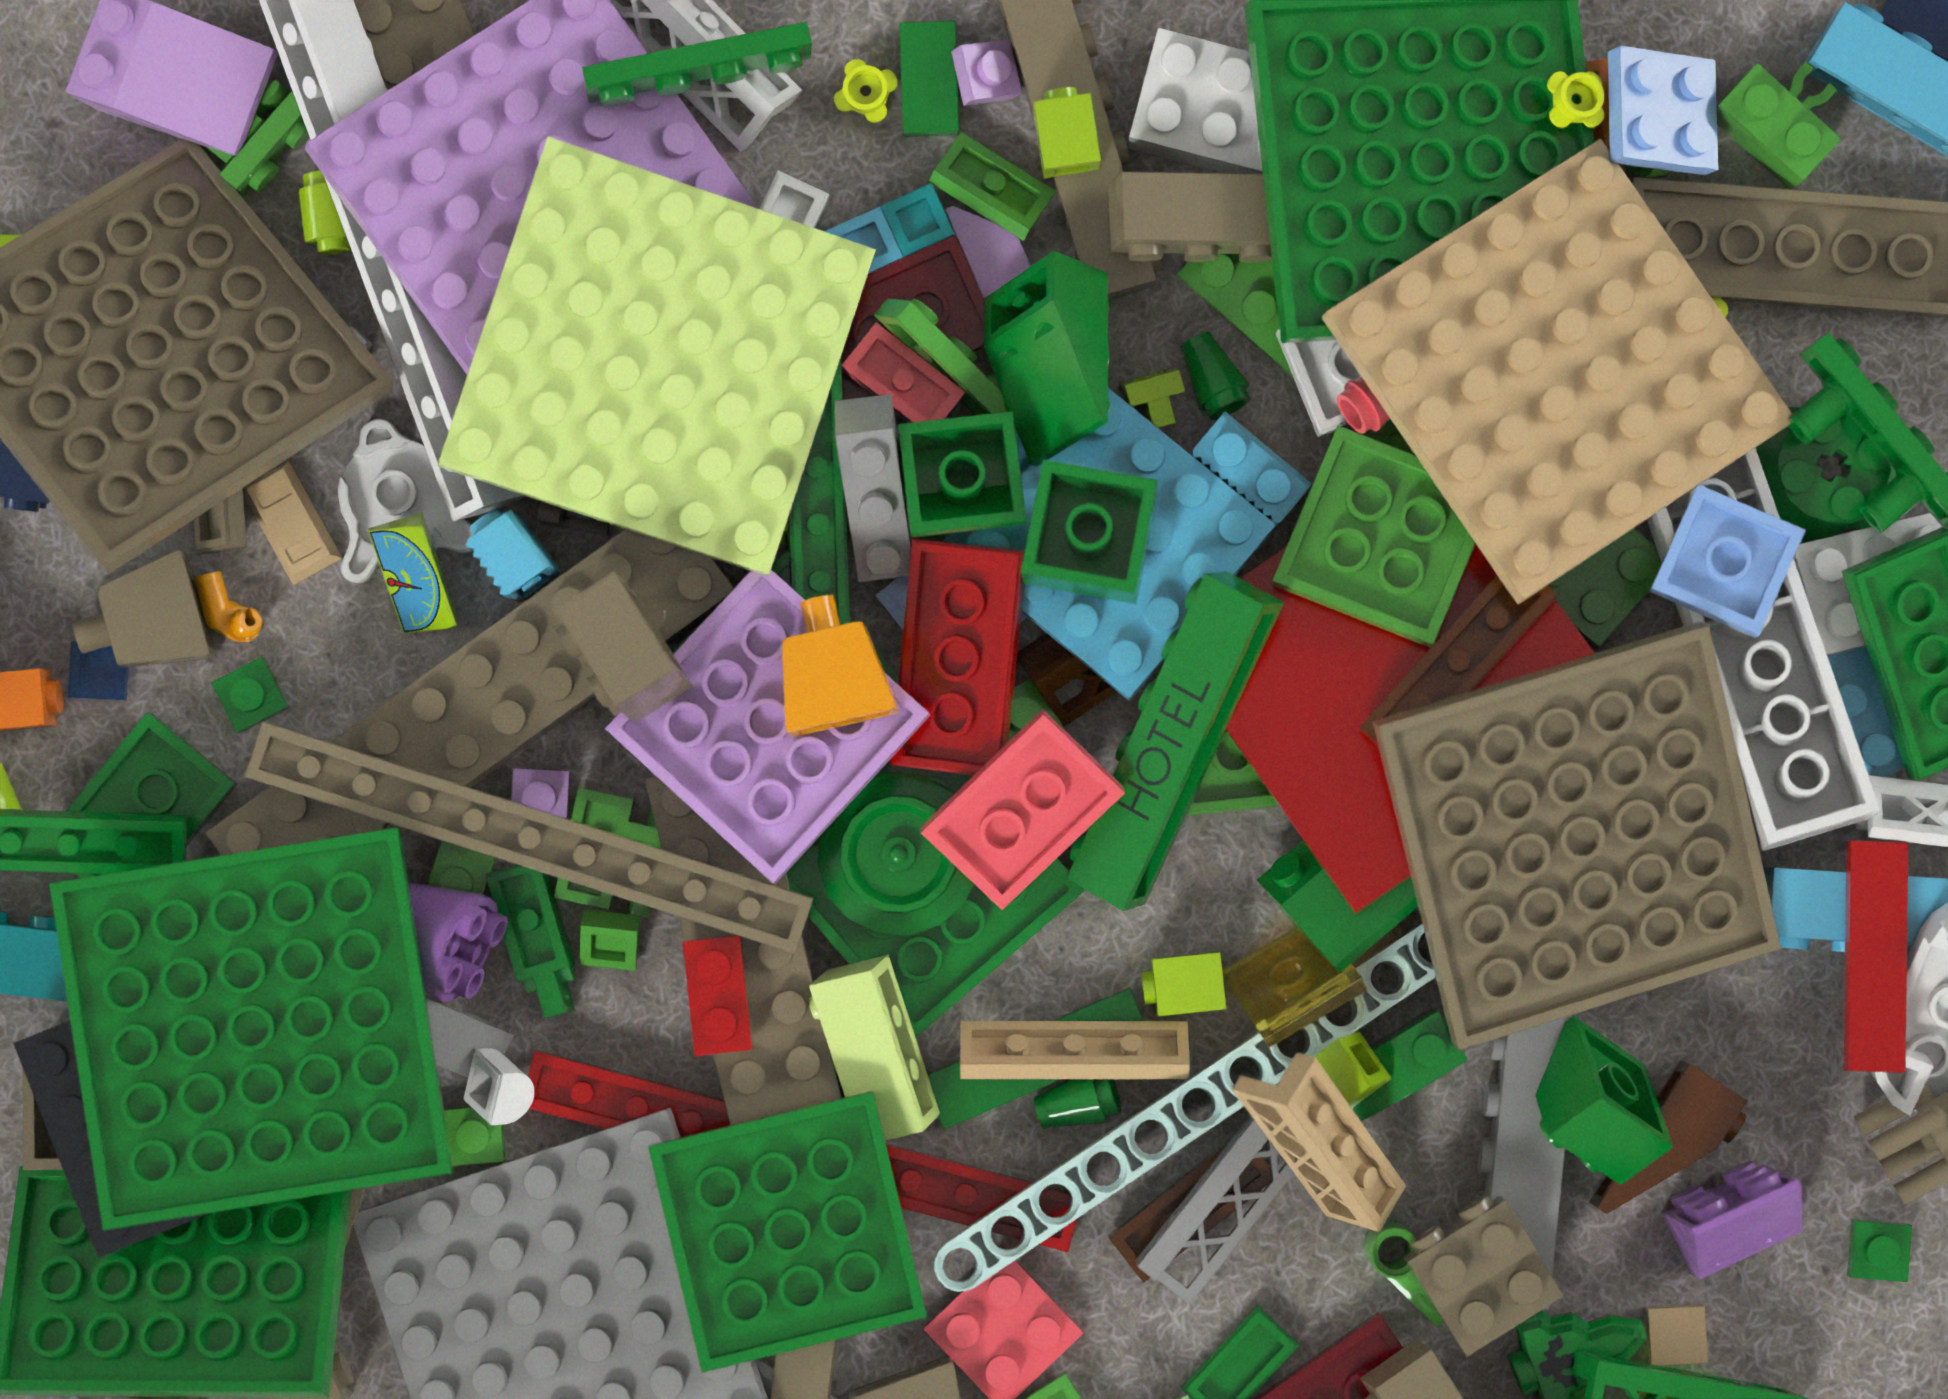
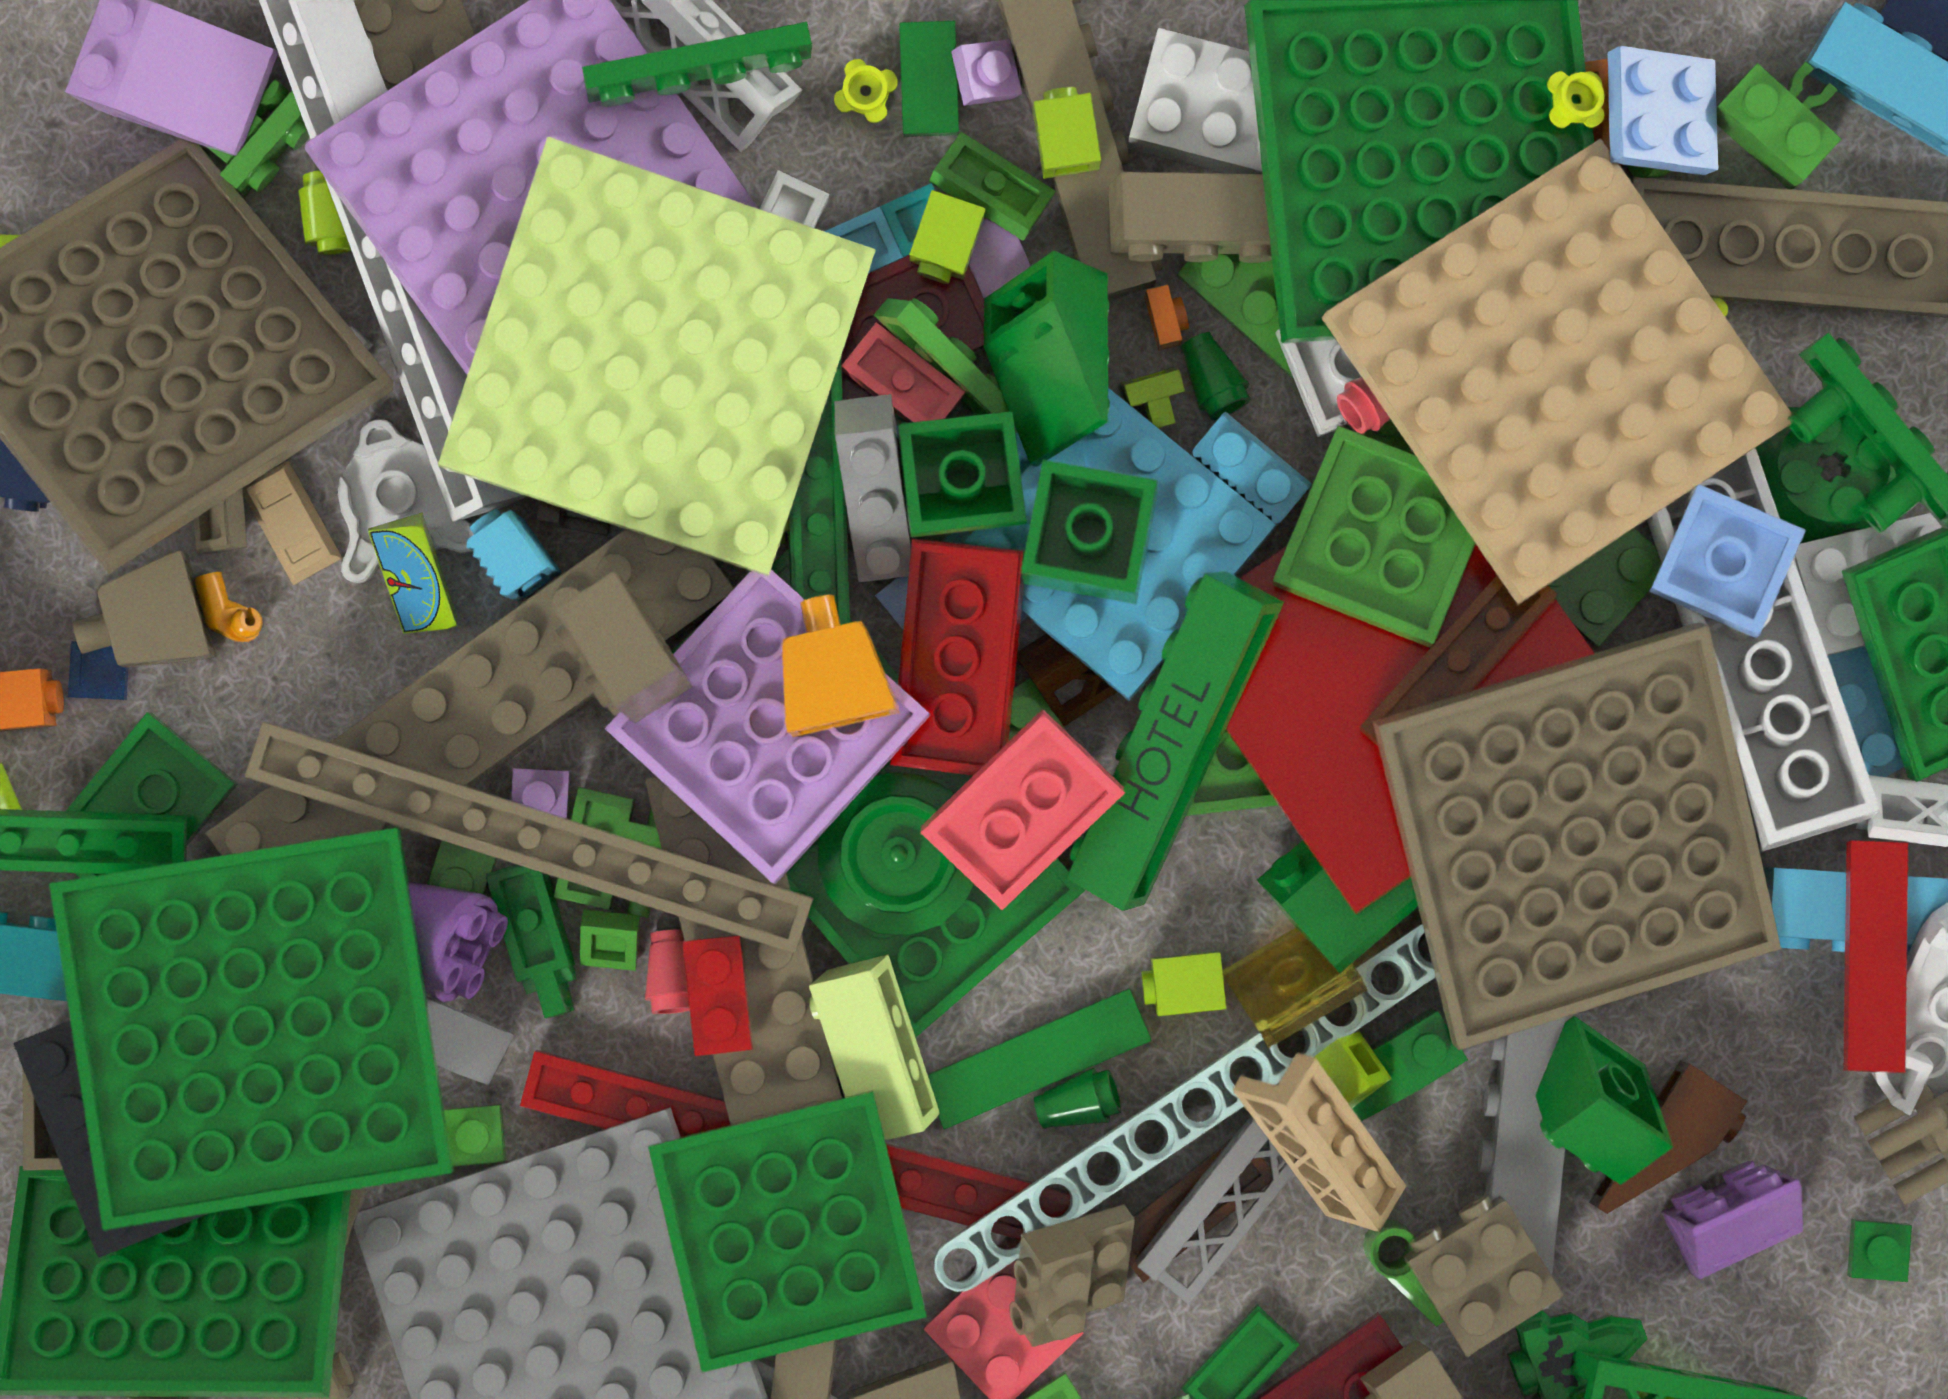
green plate [211,657,290,733] -> none
white brick [463,1048,534,1125] -> none
tan plate [960,1021,1190,1079] -> none
tan tile [1645,1304,1708,1366] -> none
none -> coral cone [645,929,690,1014]
none -> lime brick [909,190,986,284]
none -> dark tan plate [1010,1204,1135,1347]
none -> orange plate [1144,285,1189,351]

